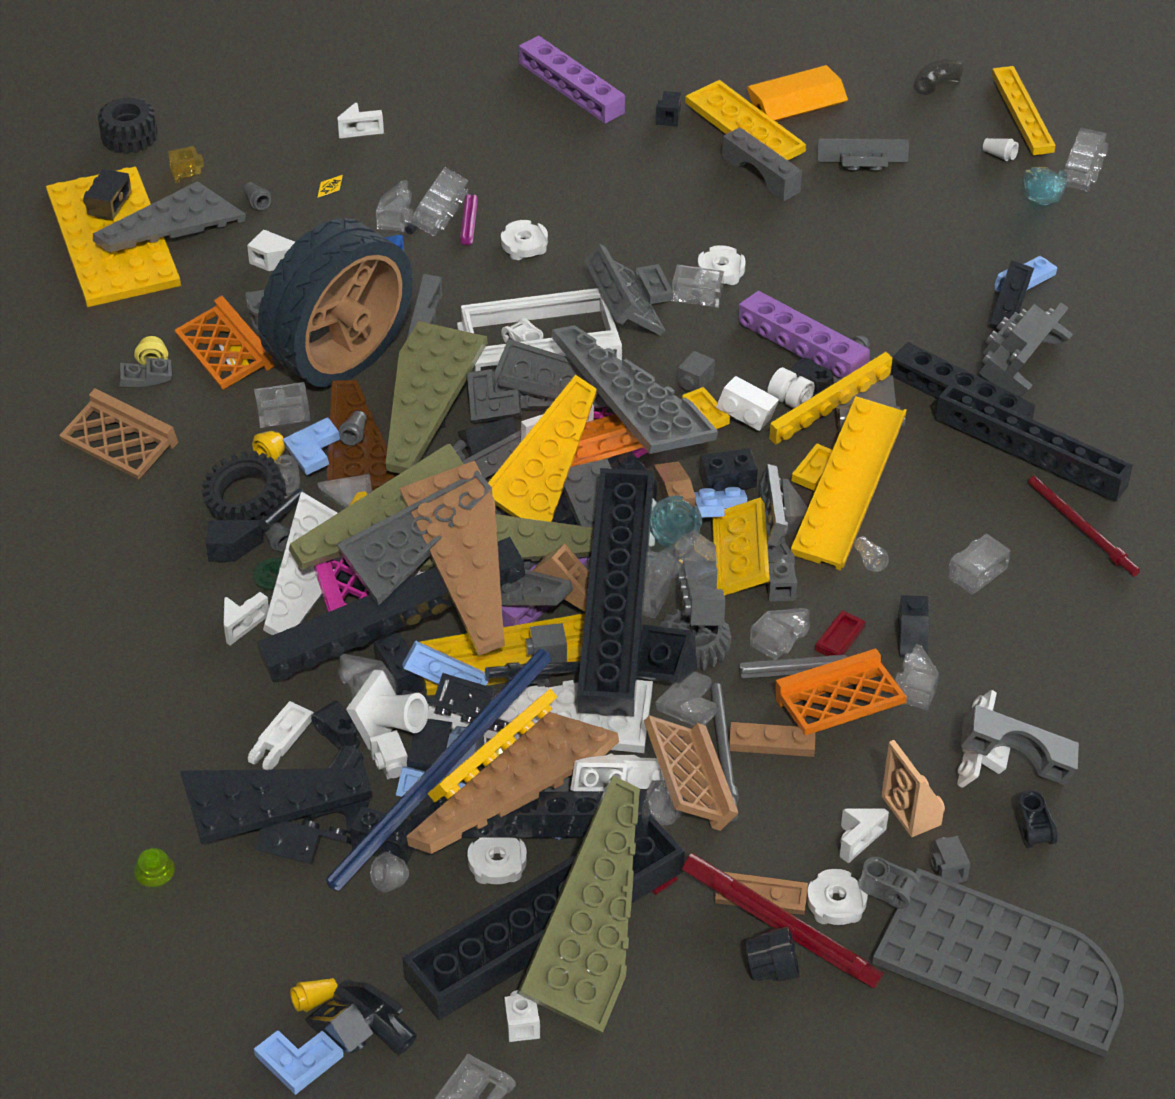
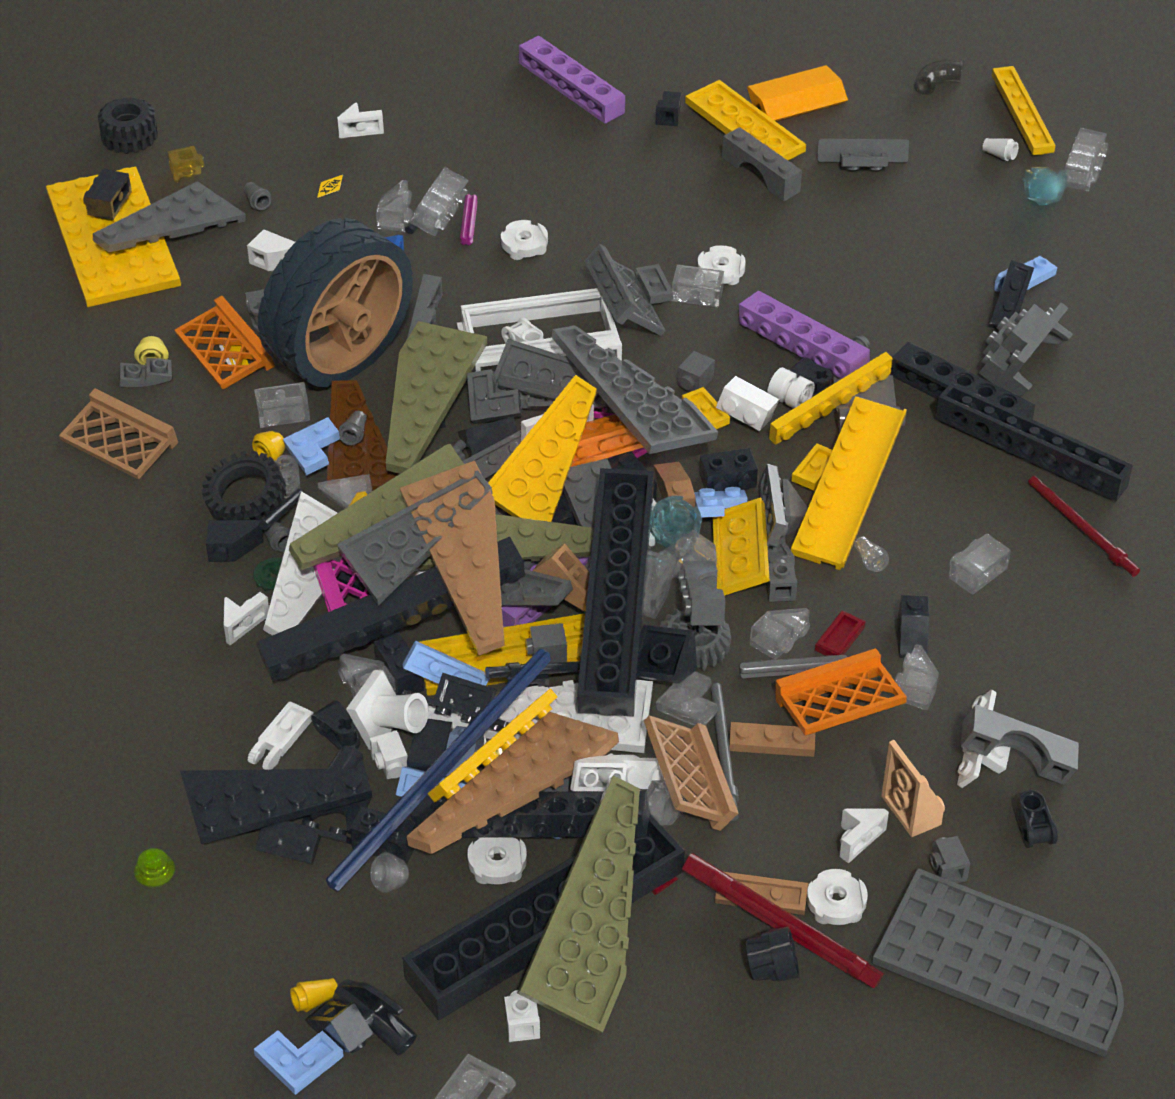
dark grey piece [859,856,920,909] -> none

